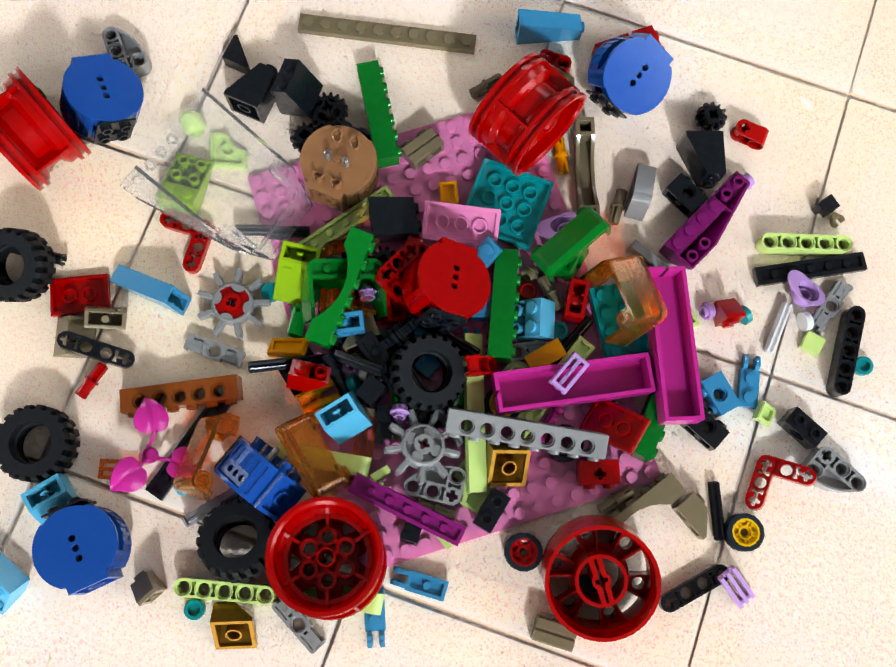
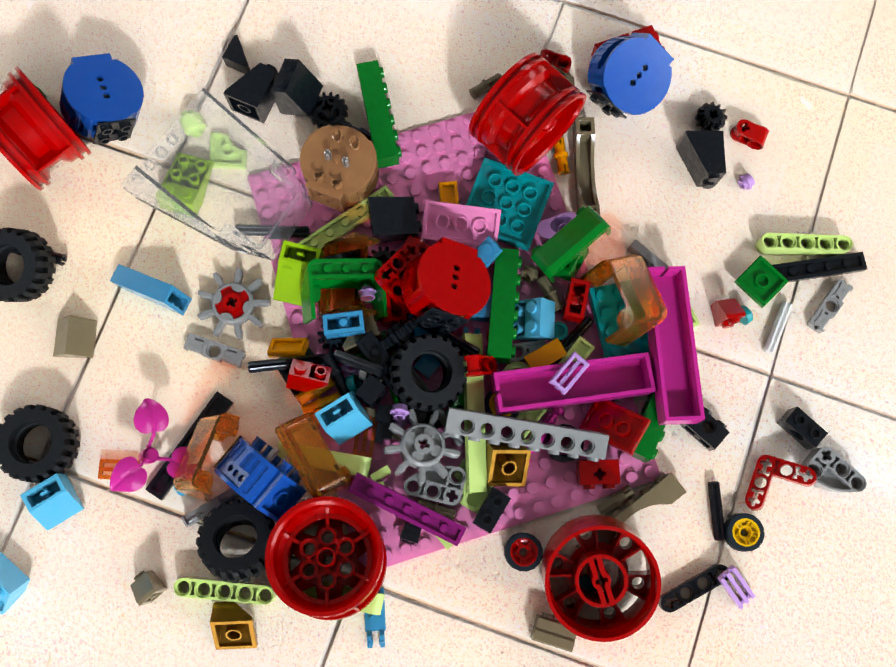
blue piece [32,497,132,596] -> none
red tile [50,274,111,318] -> none
black beam [56,331,135,369] -> none
red axle [75,362,108,399] -> none
dark tan brick [84,306,127,330] -> none
light grey beam [102,27,152,78] -> none
dark orange brick [119,374,243,418] -> none
red beam [159,211,214,274] -> none
teal tile [184,598,206,620] -> none
teal tile [261,282,277,302] -> none
light grey piece [272,598,326,654] -> none
green piece [287,303,305,338] -> none
black gear [290,122,318,153] -> none
dark tan plate [298,13,477,55] -> none
green arch [304,226,377,349] -> none
dark azure hinge [390,566,449,602] -> none
dark tan brick [401,127,444,170] -> none
dark azure slope [515,9,584,45] -> none
red plate [518,283,537,300] -> none
dark tan axle [608,188,628,225] -> none
light grey beam [624,163,657,221] -> none
magenta wedge [659,171,750,270] -> none
black brick [662,173,708,219] -> none
dark tan slope [672,492,708,540] -> none
lavender plate [699,302,716,320] -> none
dark azure brick [700,371,742,418] -> none
dark azure hinge [736,354,761,409] -> none
yellowish green tile [752,400,776,427] -> none
lavender piece [787,270,825,308] -> none
white tile [796,311,814,331] -> none
yellowish green tile [799,331,826,357] -> none
black piece [811,194,845,228] -> none
black beam [826,306,866,398] -> none
teal tile [854,356,873,376] -> none
none -> green tile [734,255,789,308]

